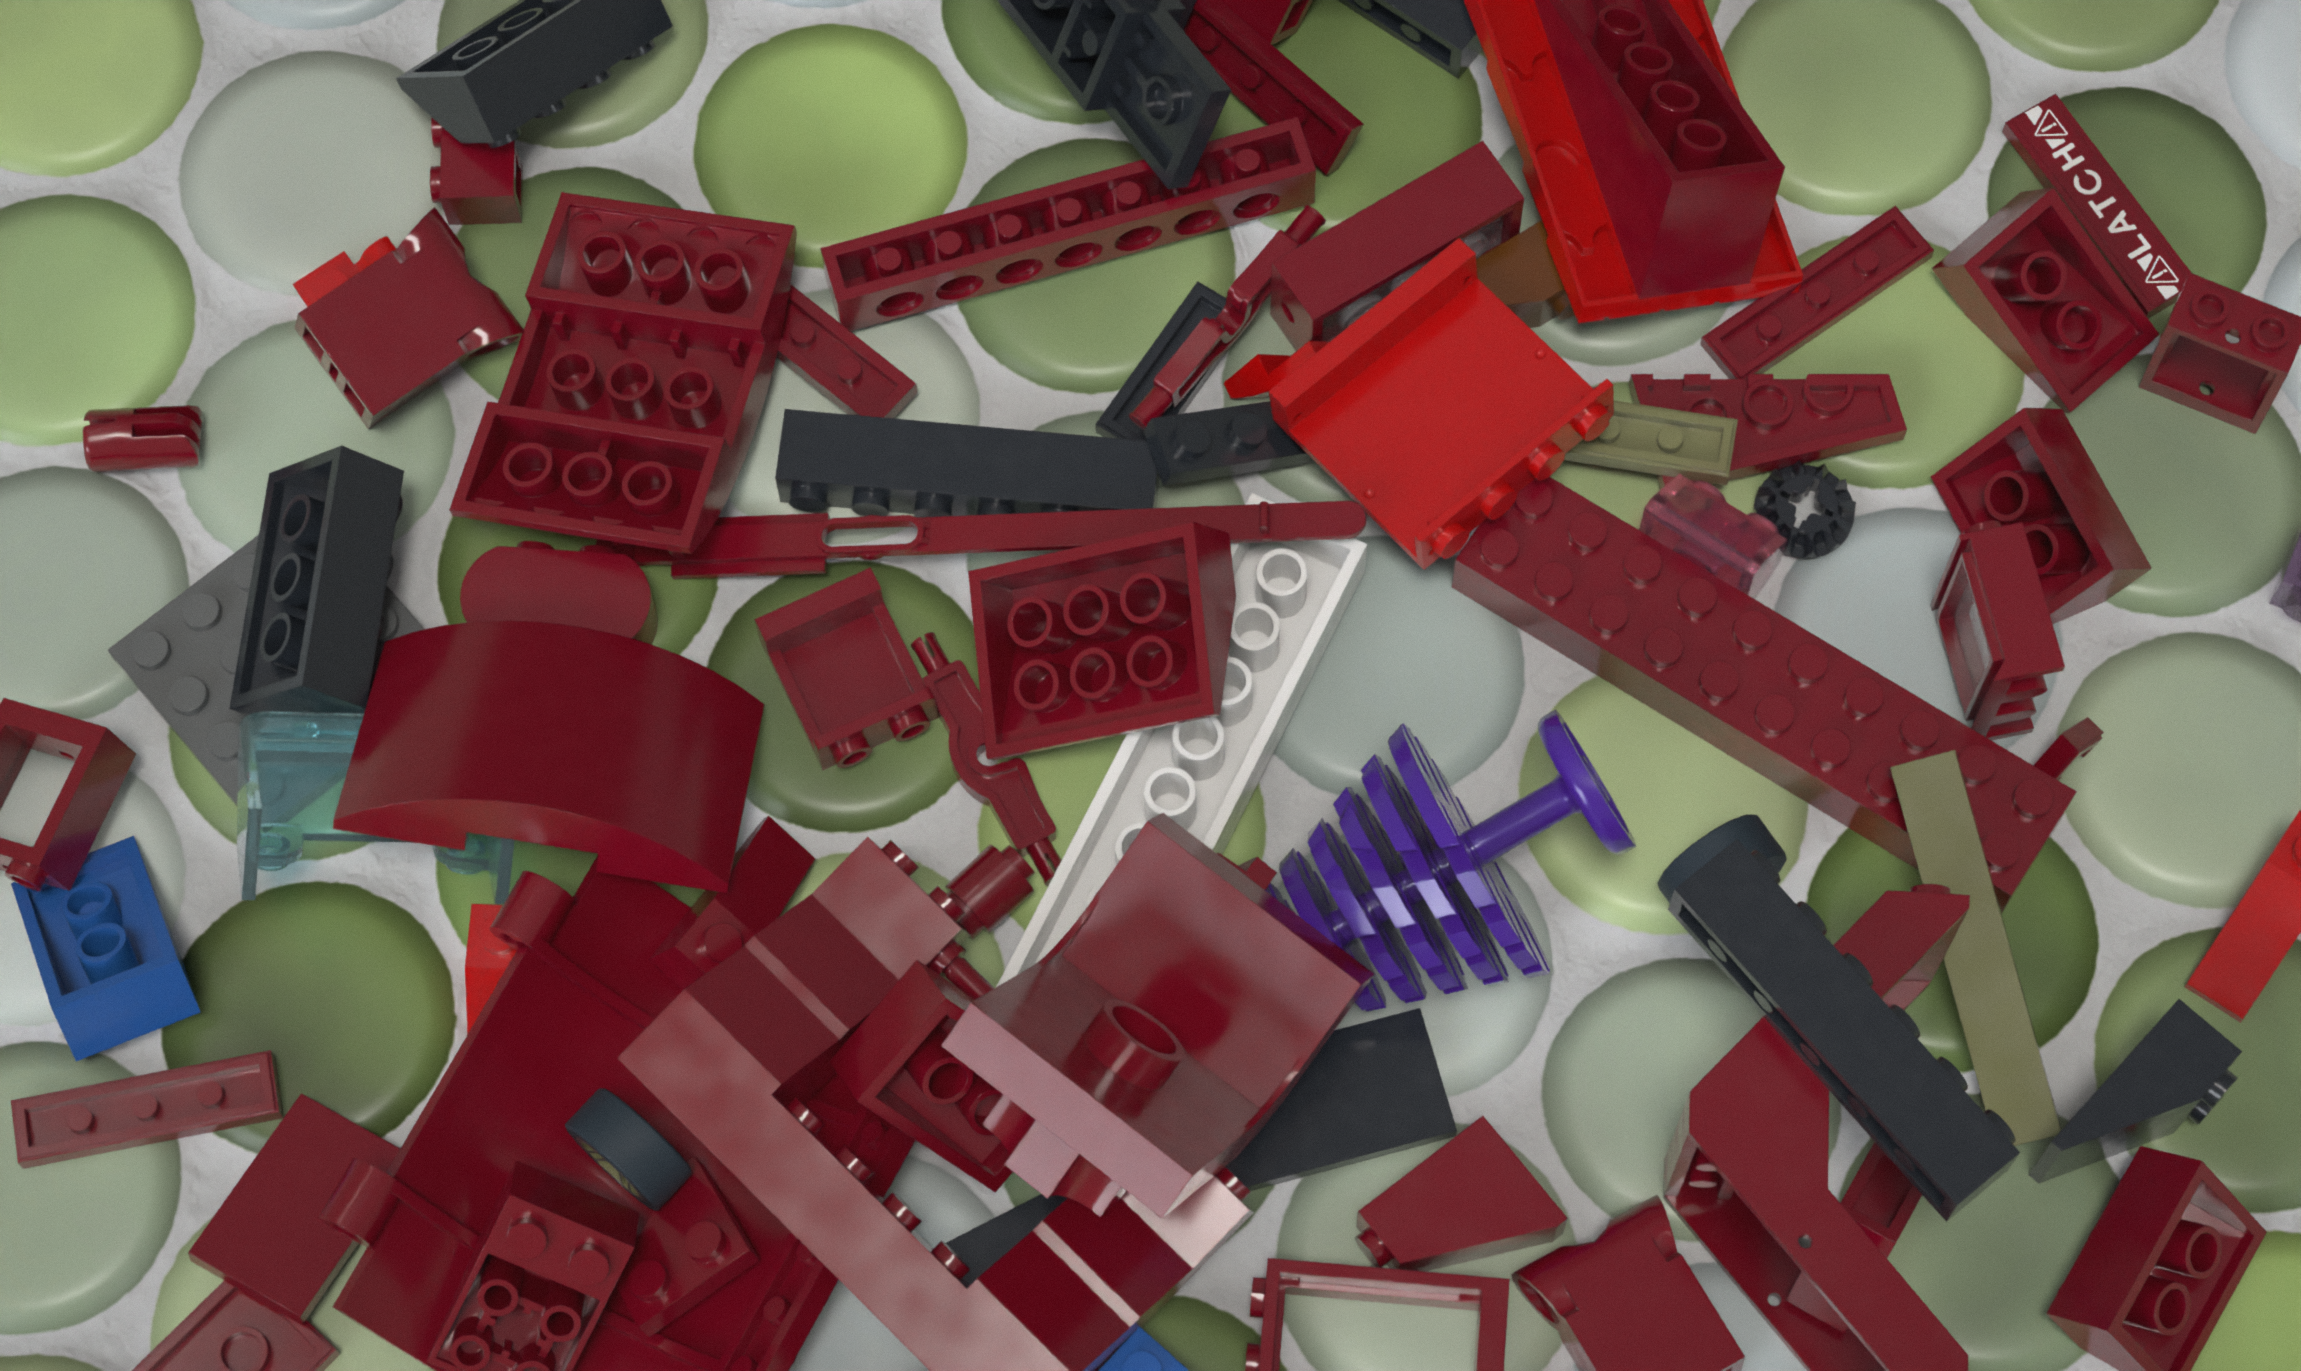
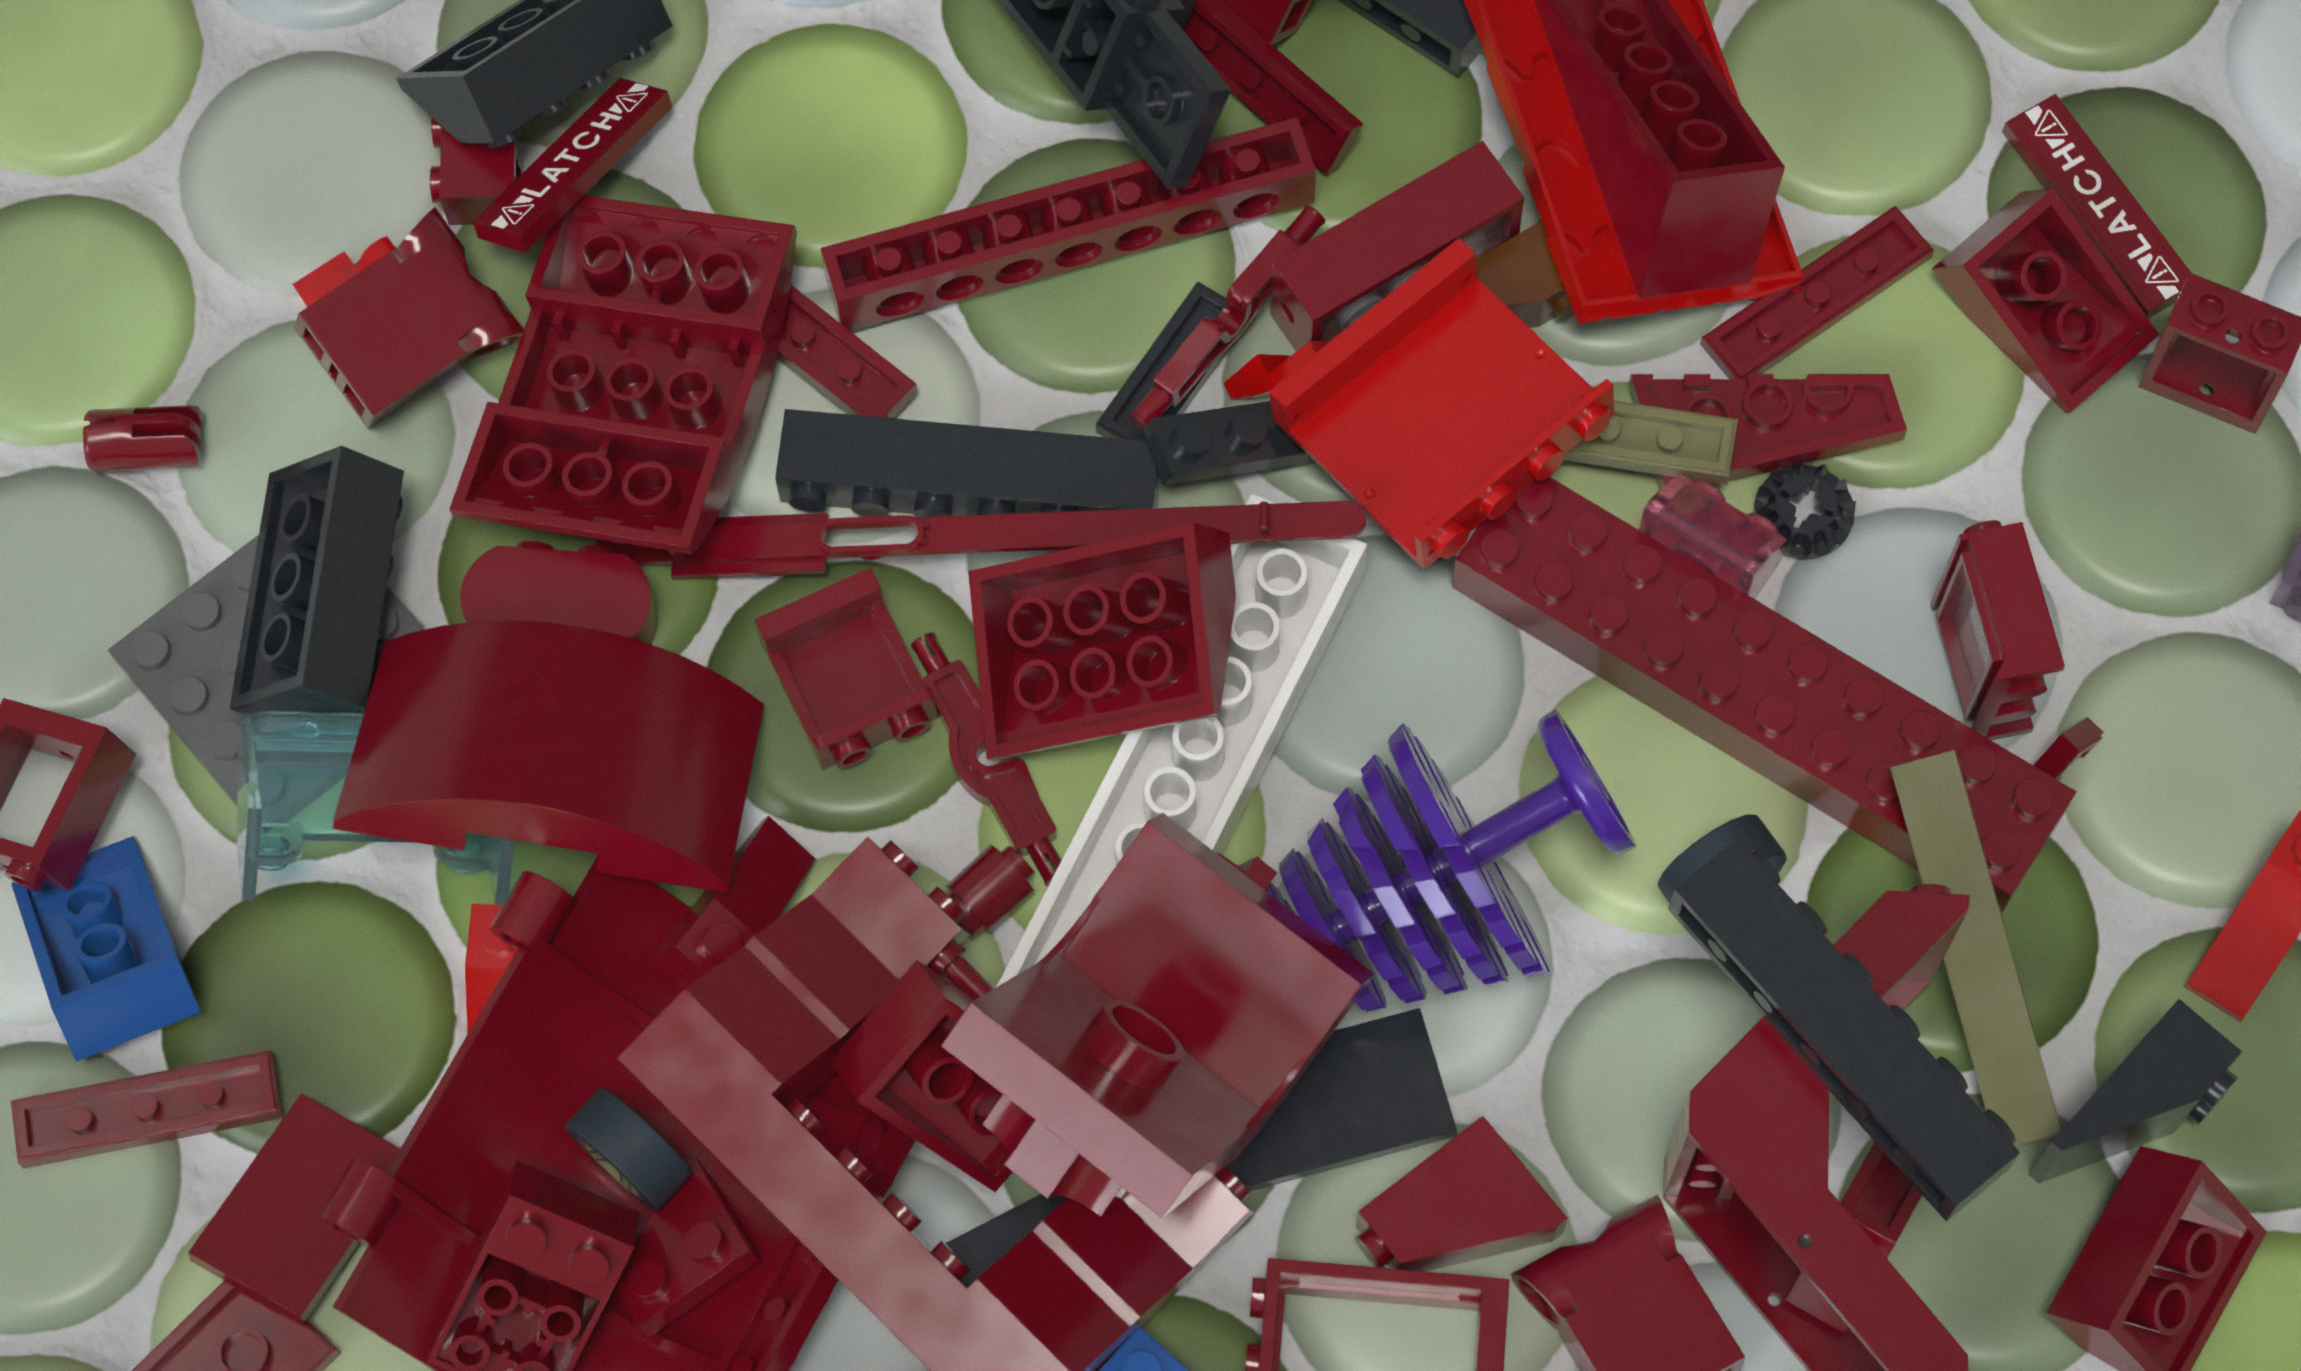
dark red slope [1931,408,2152,624] -> none
none -> dark red tile [472,78,672,253]

